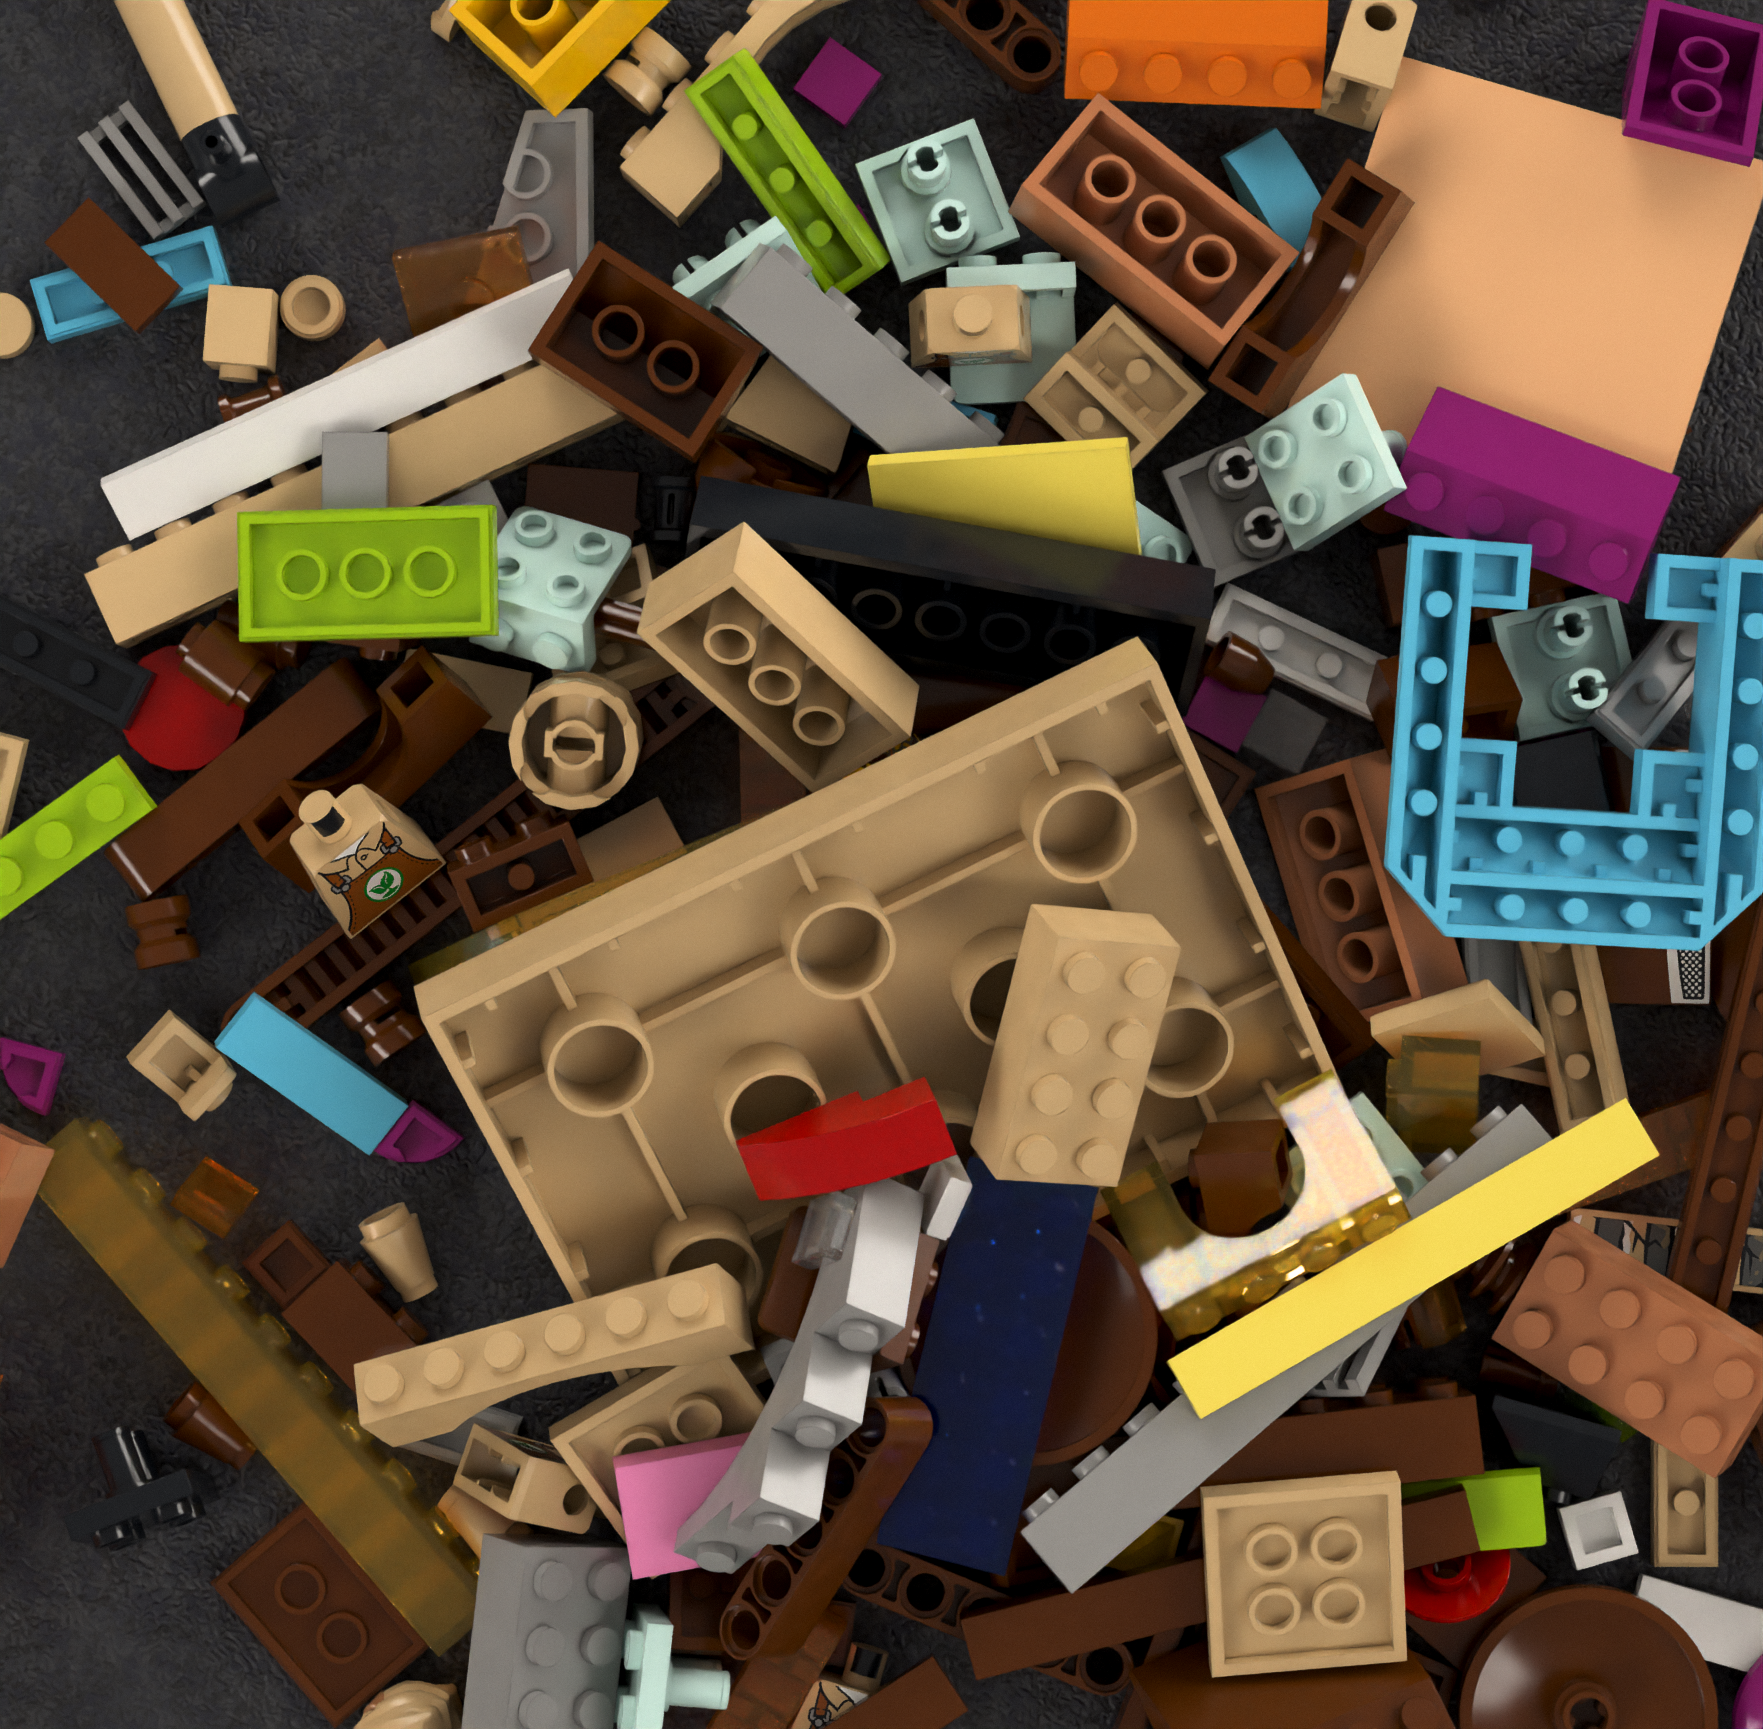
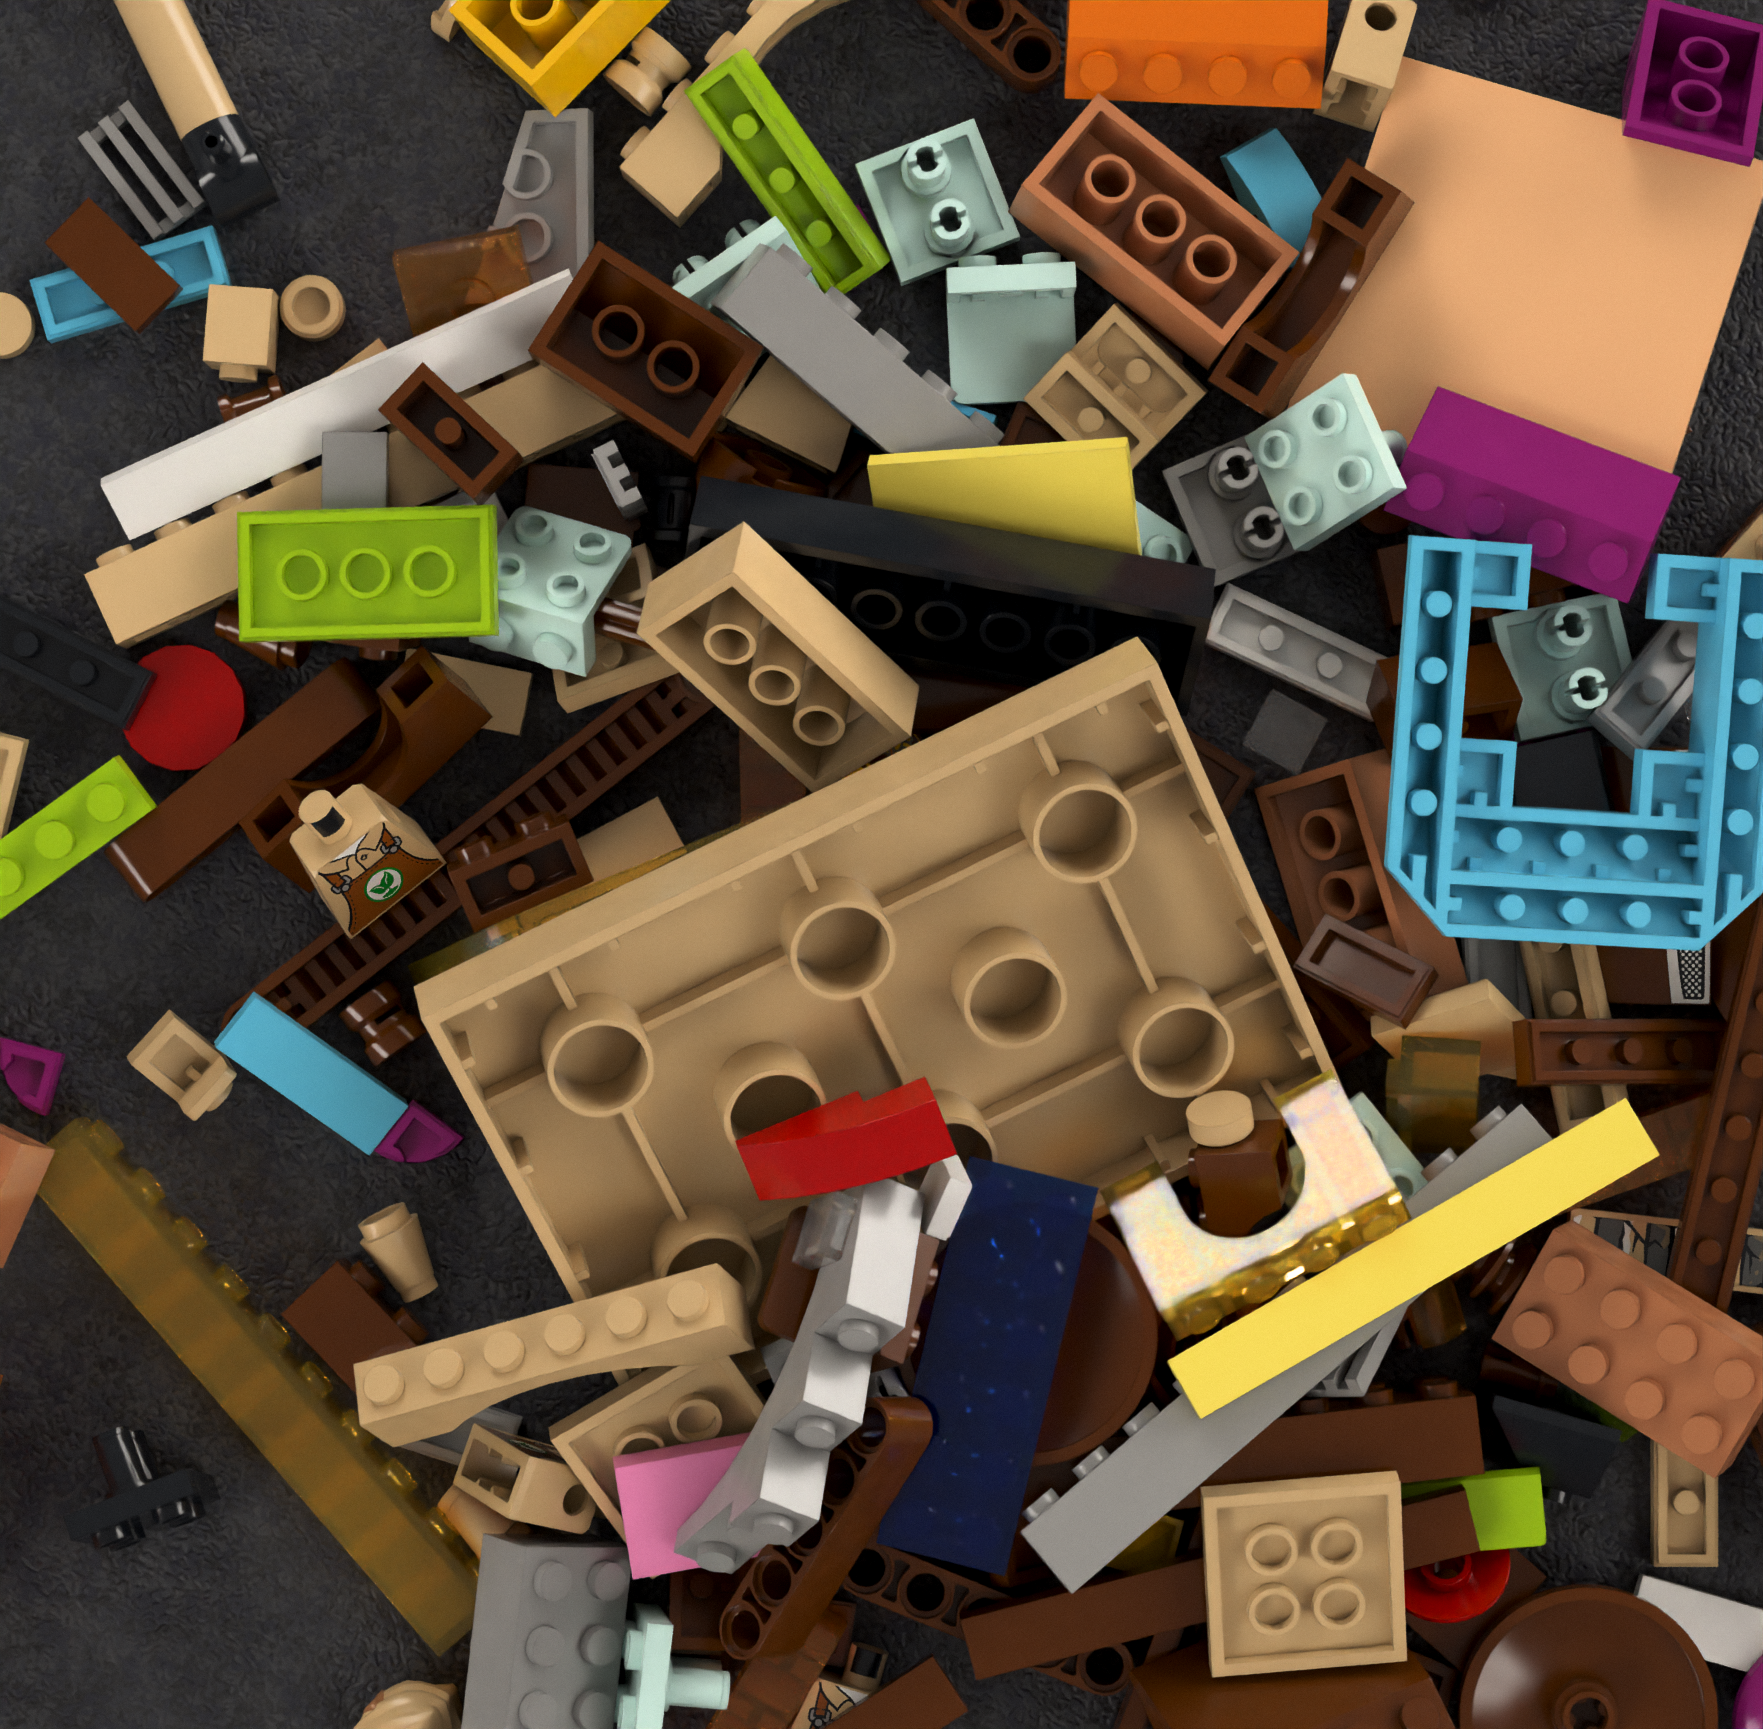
reddish brown wheel [125,895,201,970] -> none
reddish brown cone [163,1380,261,1471] -> none
clear orange tile [170,1156,260,1239] -> none
reddish brown brick [176,619,276,711] -> none
reddish brown tile [210,1496,434,1728] -> none
reddish brown tile [242,1219,333,1310] -> none
tan brick [508,671,644,810] -> none
magenta tile [793,37,882,129] -> none
tan torso [908,285,1032,368] -> none
tan brick [970,904,1182,1187] -> none
magenta tile [1182,676,1267,754] -> none
reddish brown hose [1204,631,1275,695] -> none
white plate [1556,1488,1639,1571] -> none
none -> reddish brown brick [378,362,524,505]
none -> light grey tile [591,440,649,522]
none -> tan tile [1186,1090,1254,1147]
none -> reddish brown tile [1293,914,1439,1030]
none -> reddish brown tile [1512,1019,1727,1087]

